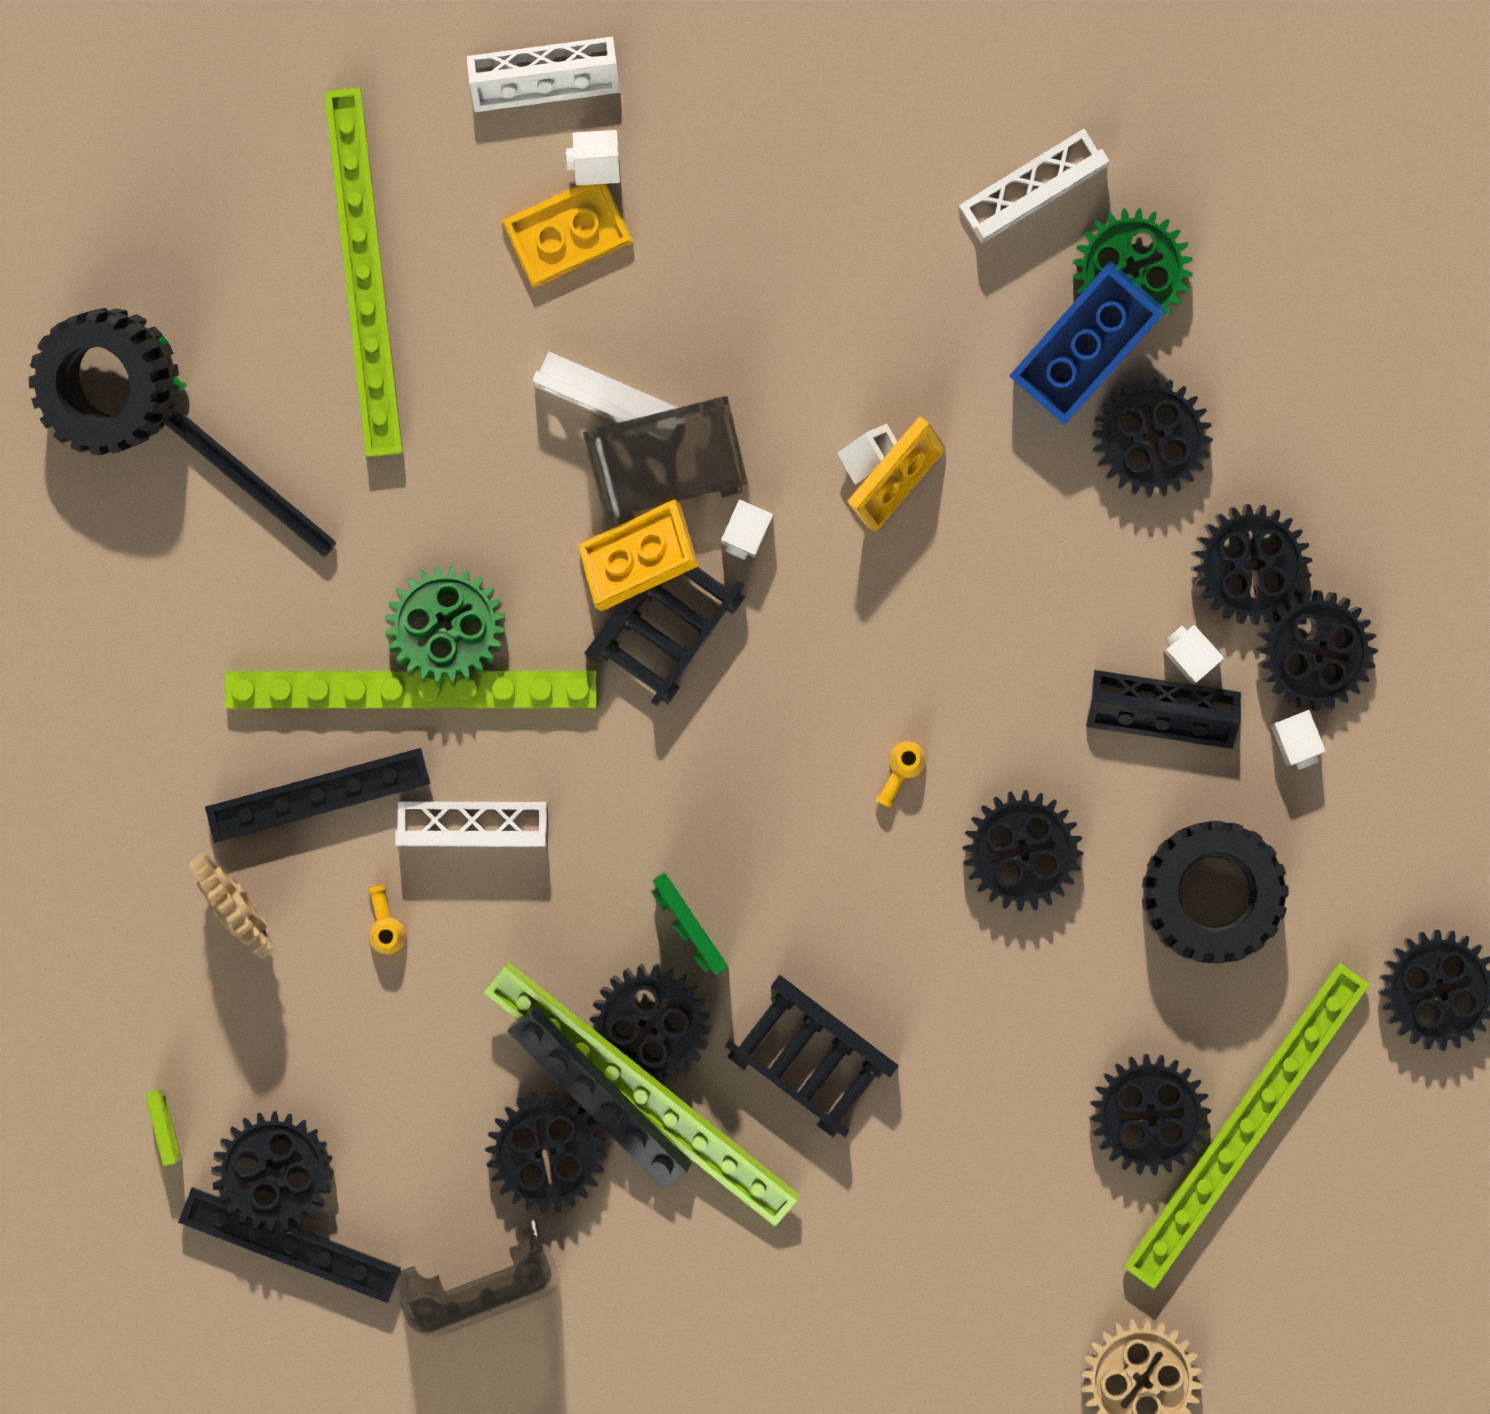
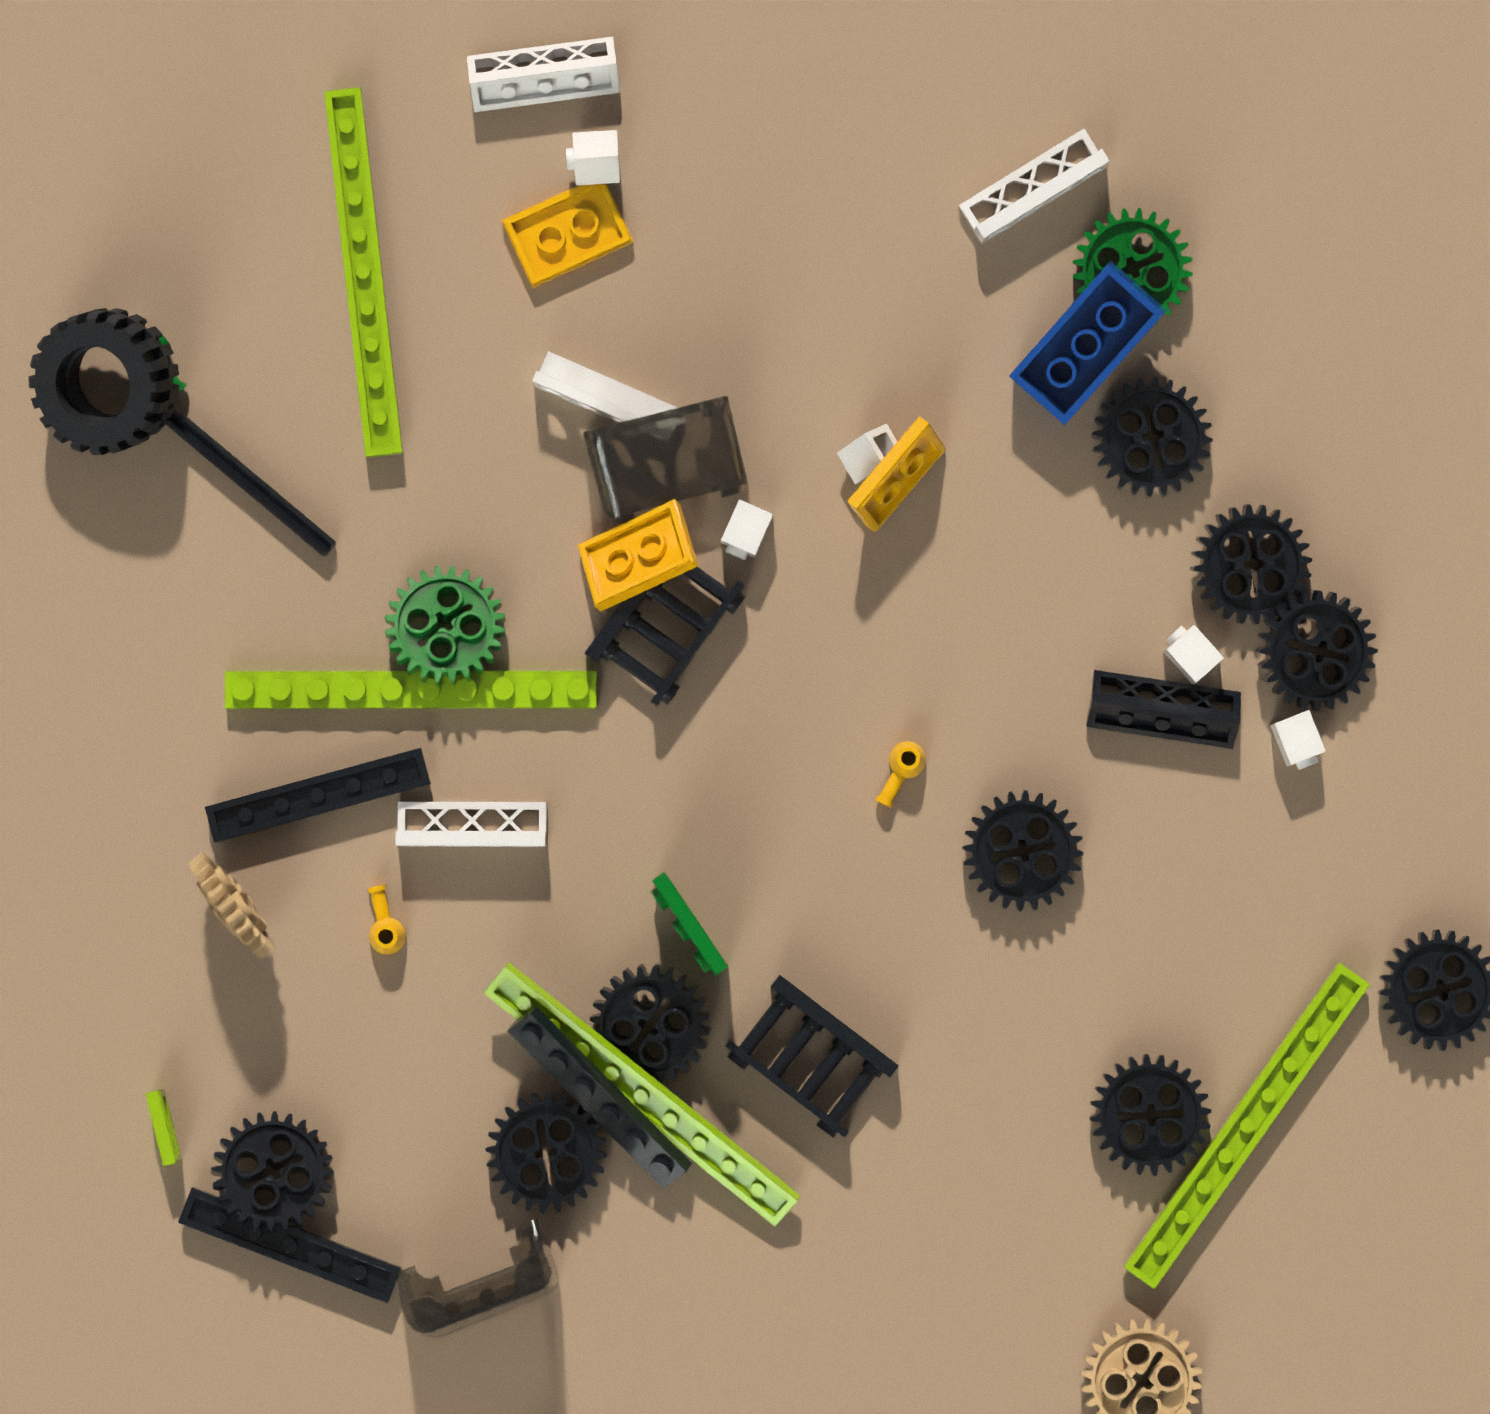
black tyre [1142,821,1289,963] -> none

